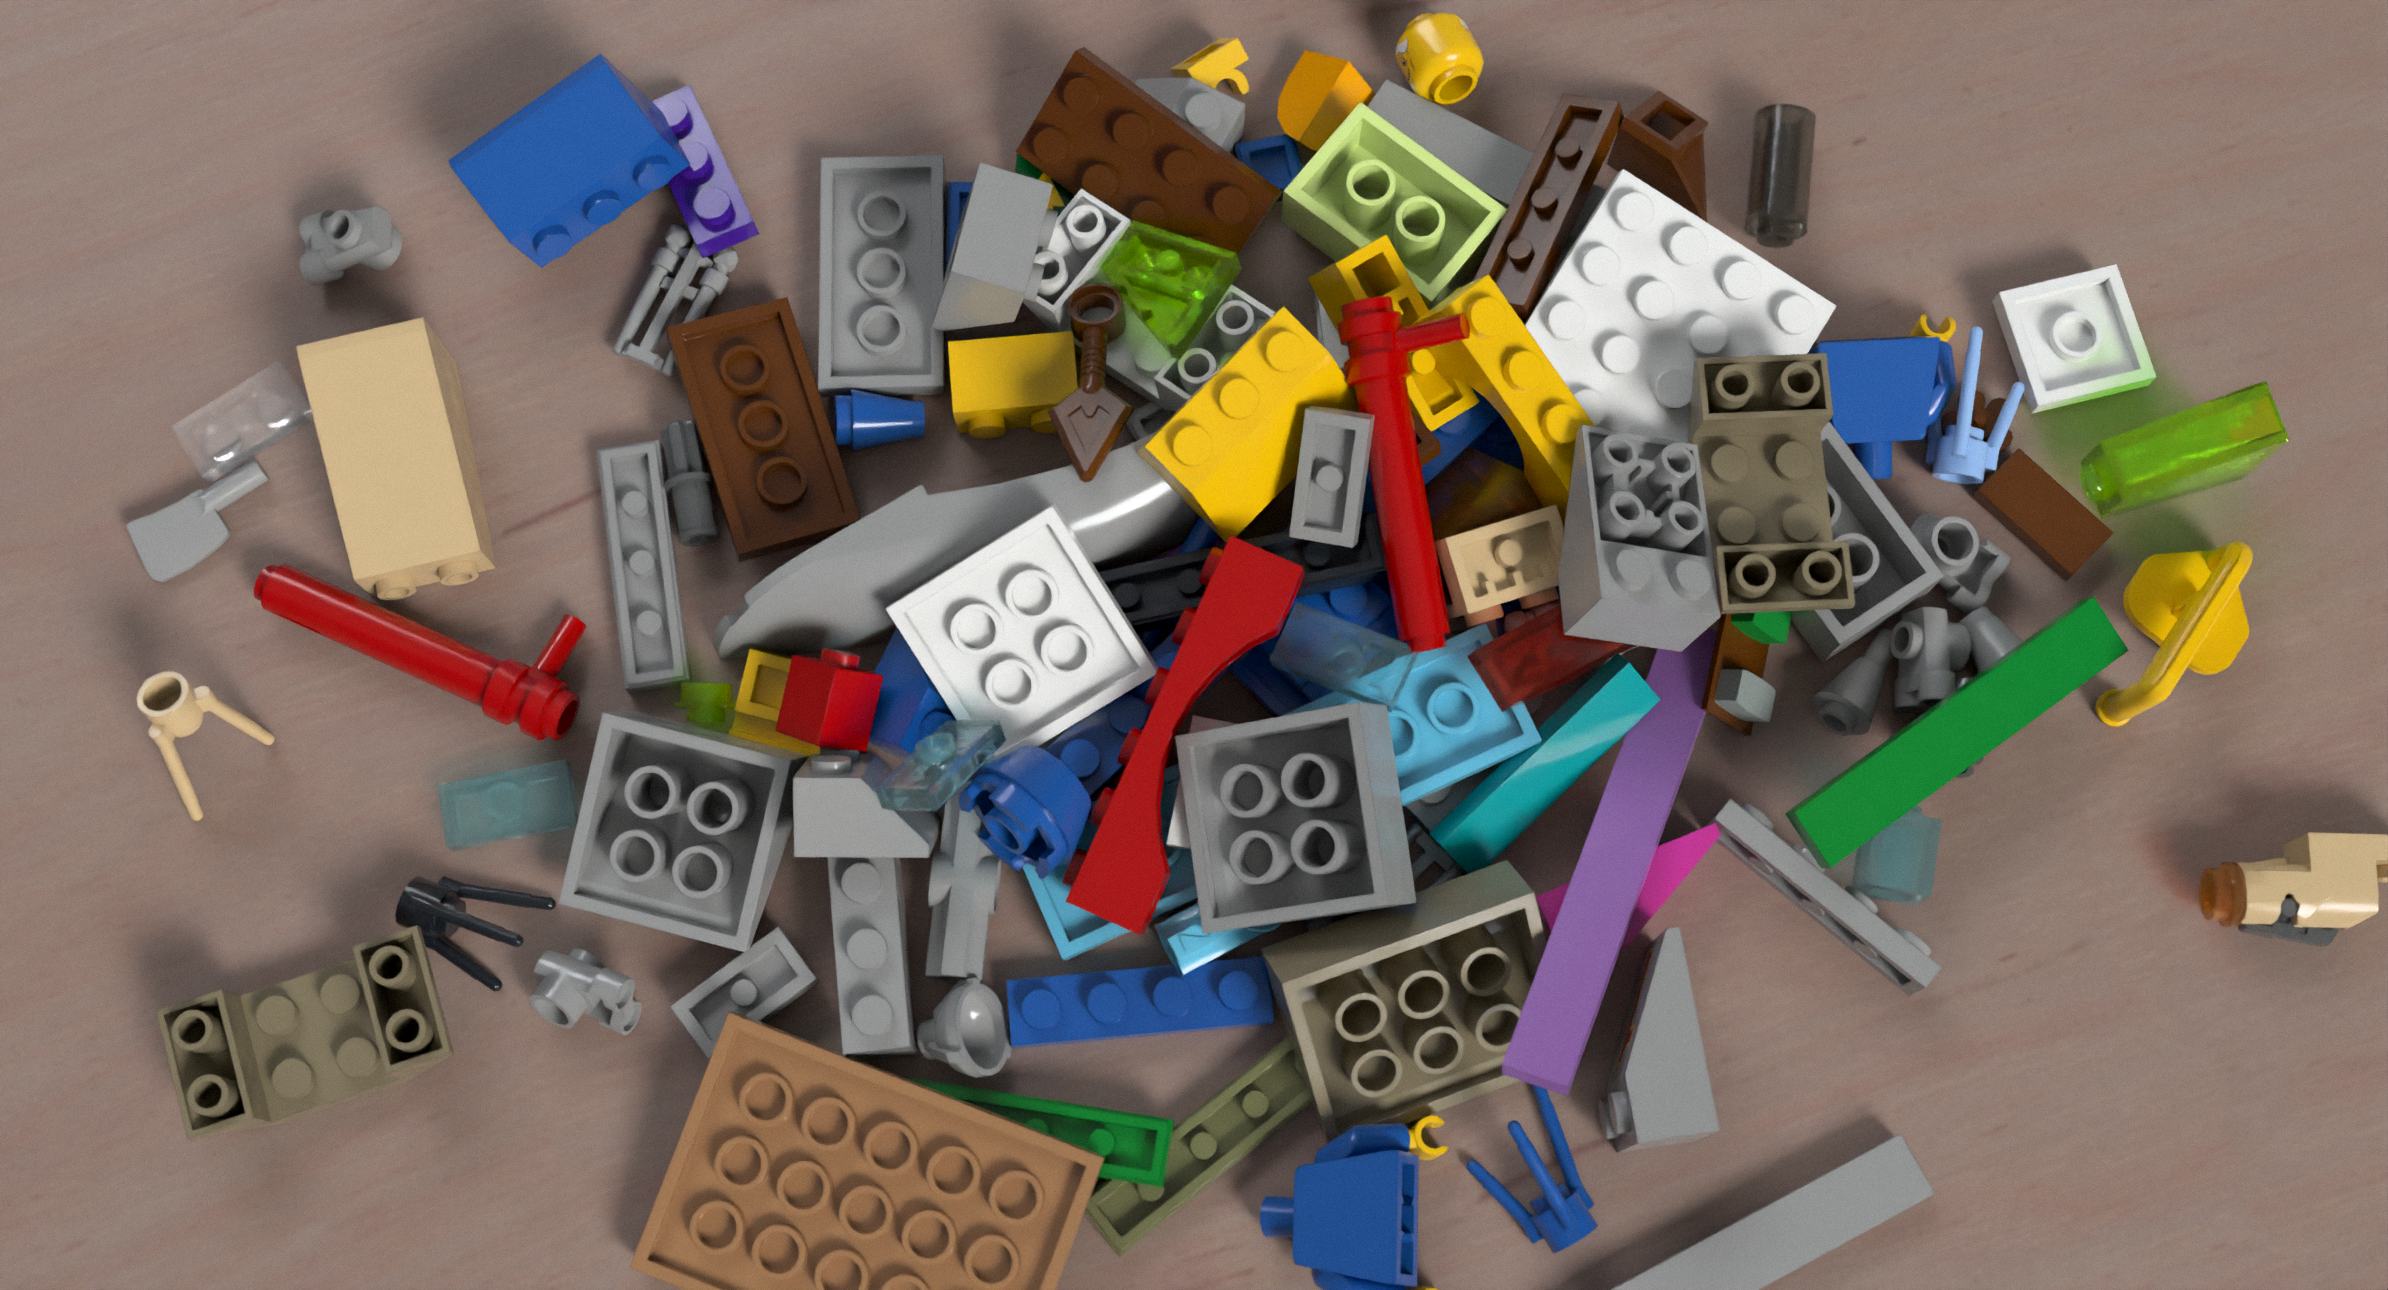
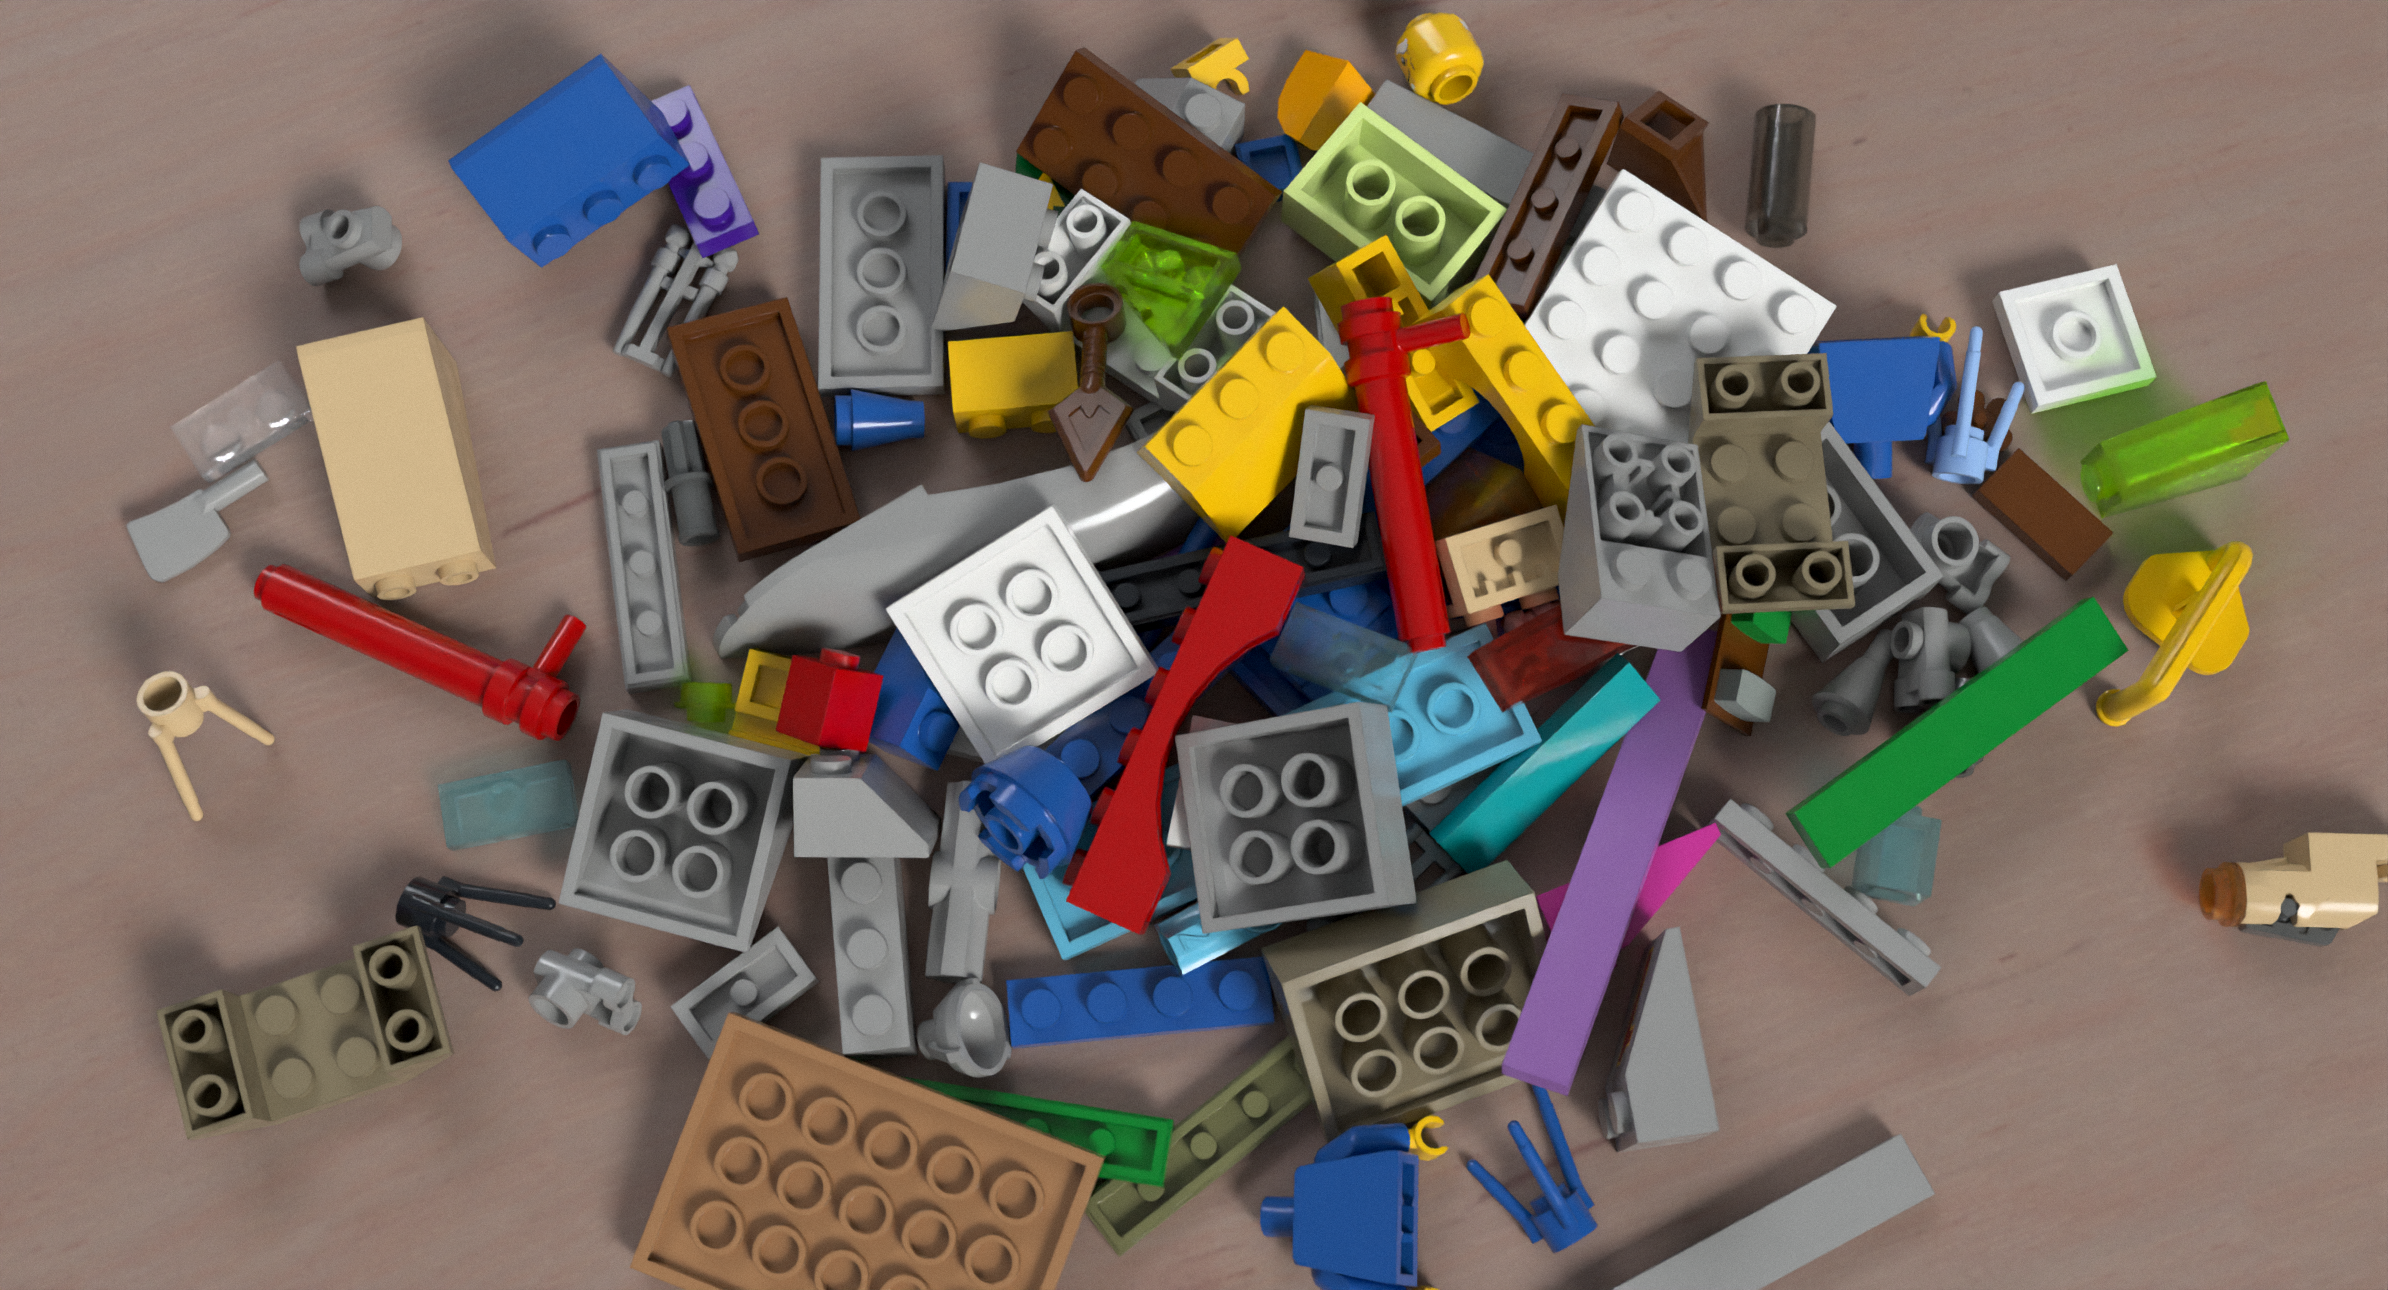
clear light blue plate [875,720,1006,811] -> none

